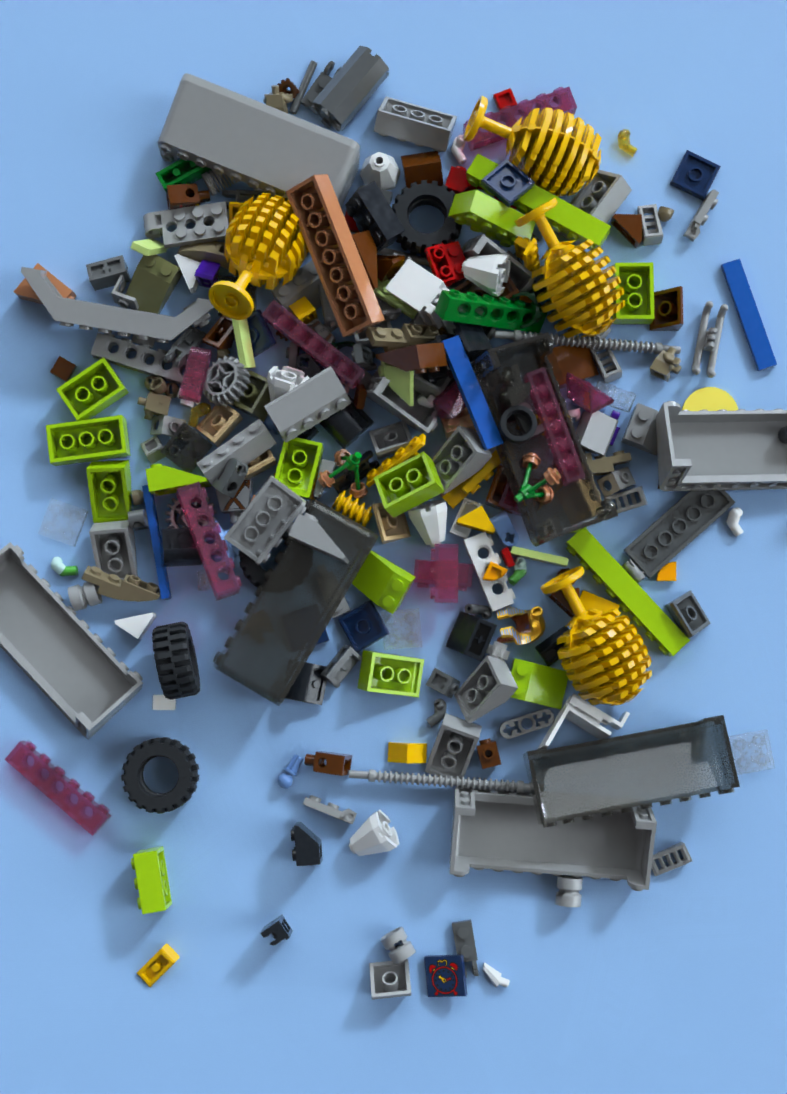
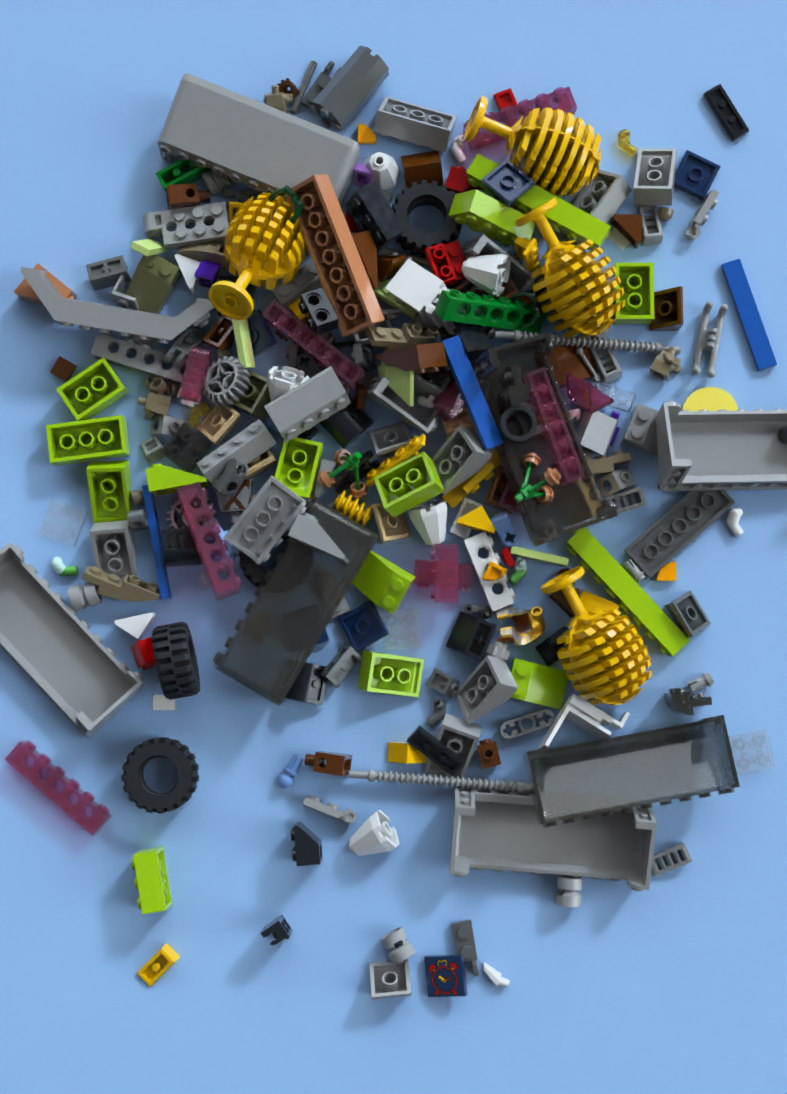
none -> red brick [130,637,156,671]
none -> dark green cap [268,185,305,224]
none -> black brick [299,287,338,336]
none -> medium lavender slope [353,162,372,187]
none -> light orange tile [358,124,377,144]
none -> black tile [406,726,465,776]
none -> light grey hinge [576,347,601,382]
none -> white sticker [607,227,630,250]
none -> light grey slope [633,148,677,206]
none -> clear smoke brick [664,688,712,715]
none -> light grey pin [688,673,714,693]
none -> black tile [703,84,749,142]

